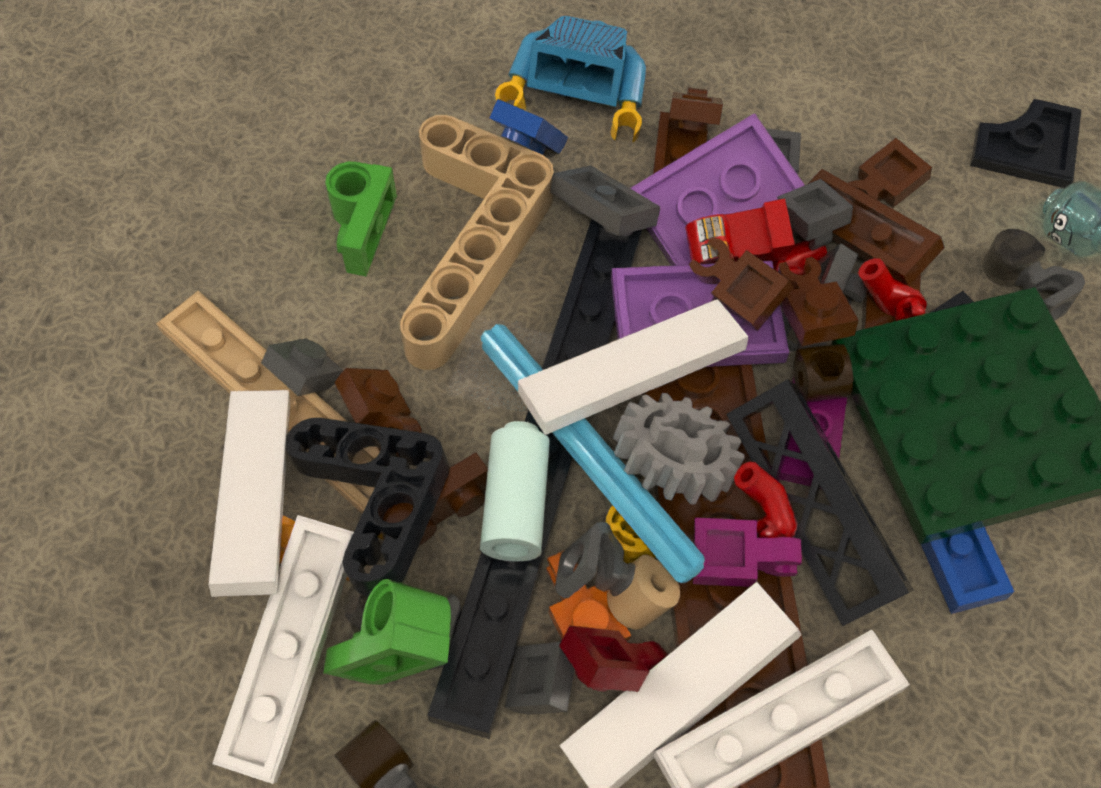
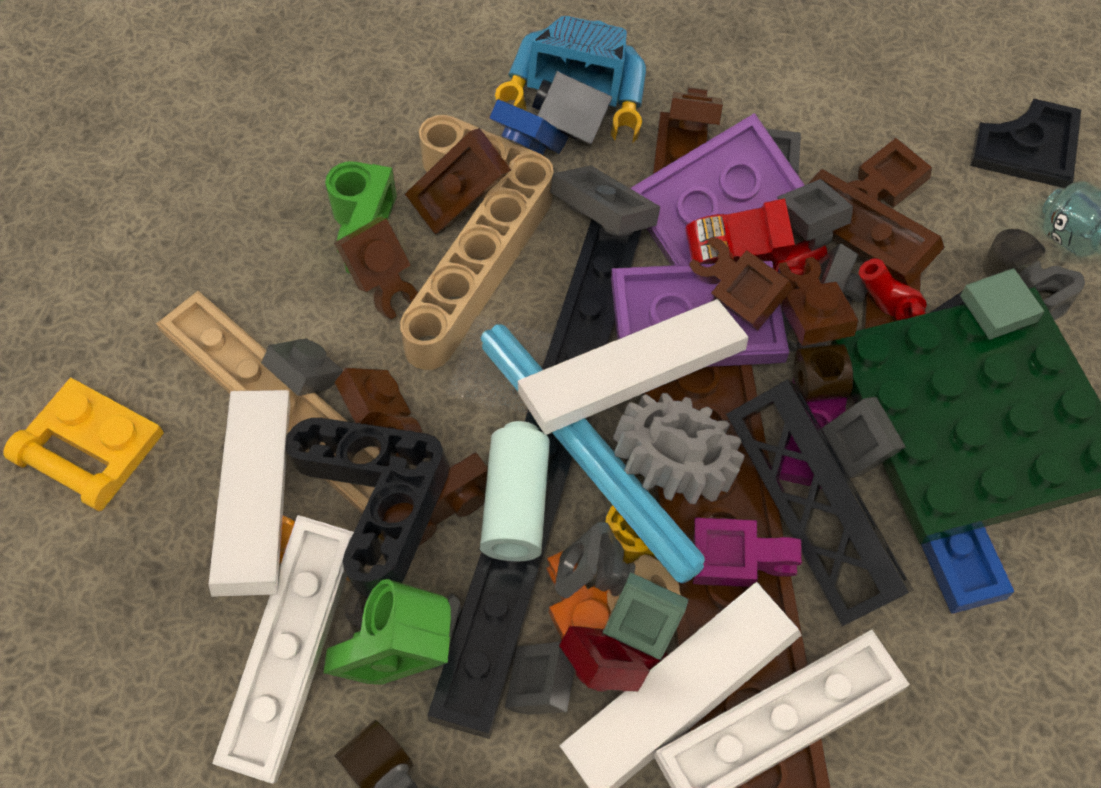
red arm [734,461,798,538] -> none
none -> yellow plate [3,377,164,512]
none -> reddish brown plate [334,217,418,319]
none -> reddish brown plate [405,128,511,235]
none -> brick [532,71,612,146]
none -> sand green tile [603,572,689,660]
none -> dark grey plate [821,397,906,478]
none -> sand green tile [960,268,1045,340]

